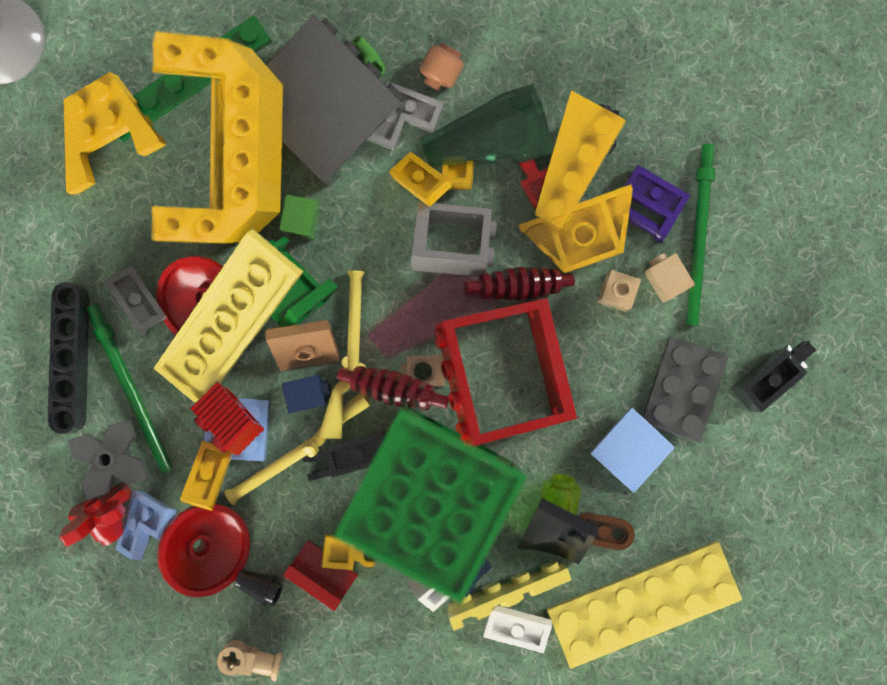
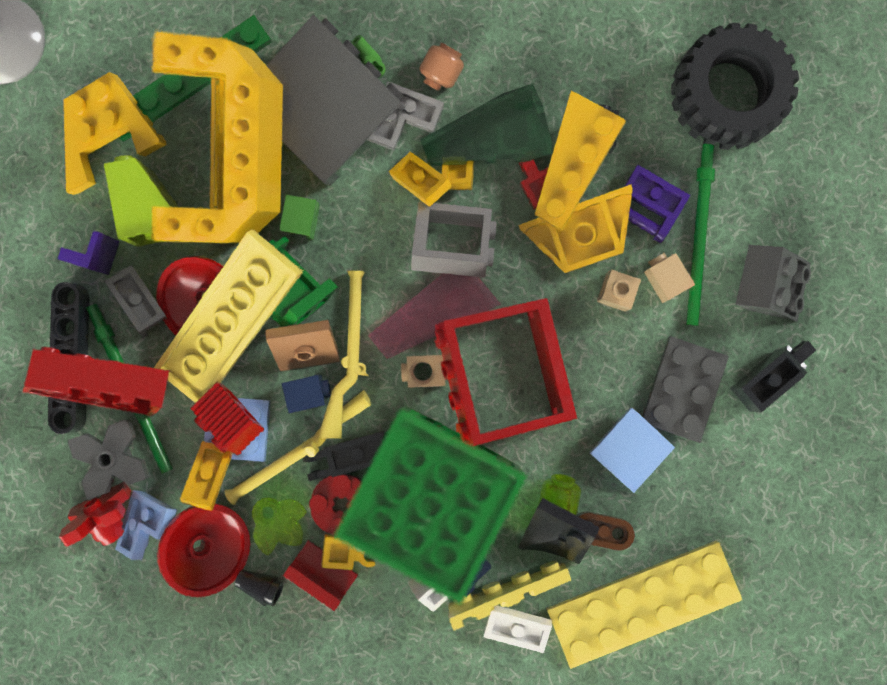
tan connector [217,640,283,681] -> none
dark red piece [337,366,449,411] -> none
dark red piece [464,267,575,301] -> none
none -> red wedge [23,347,169,416]
none -> dark purple panel [58,231,120,275]
none -> lime slope [104,155,179,247]
none -> clear neon green plate [252,497,307,556]
none -> red plate [309,474,362,536]
none -> black tyre [671,22,799,150]
none -> dark grey slope [736,245,811,322]

